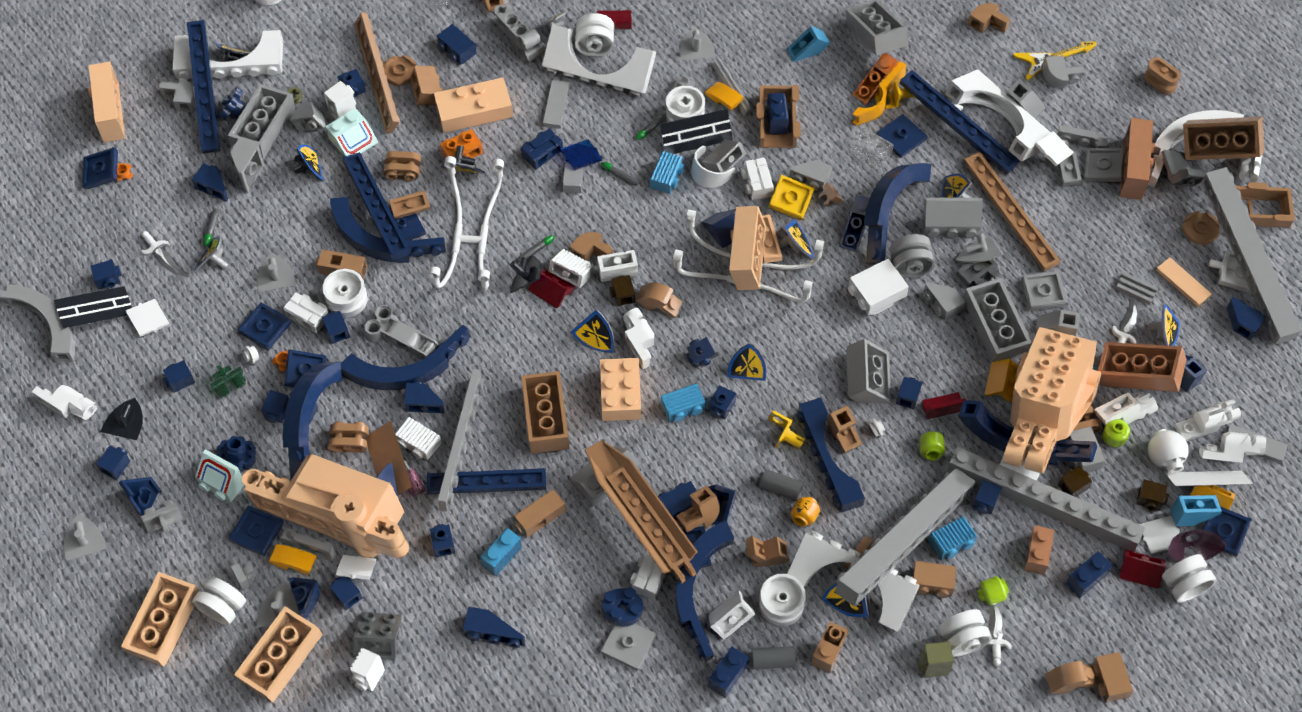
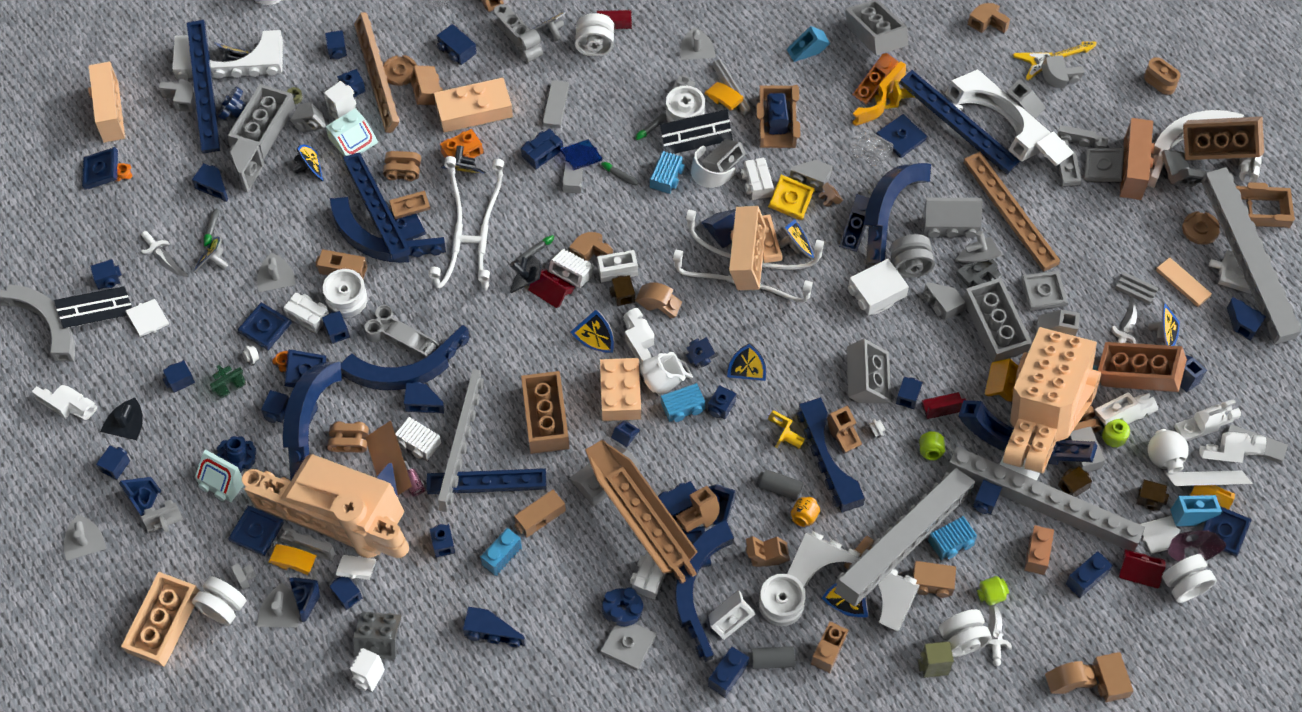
light nougat brick [234,606,323,703] -> none
white arch [542,24,656,96] -> none
shield [941,173,972,198] -> none
none -> dark blue brick [325,30,347,59]
none -> dark blue slope [611,420,640,447]
none -> white piece [640,352,693,396]

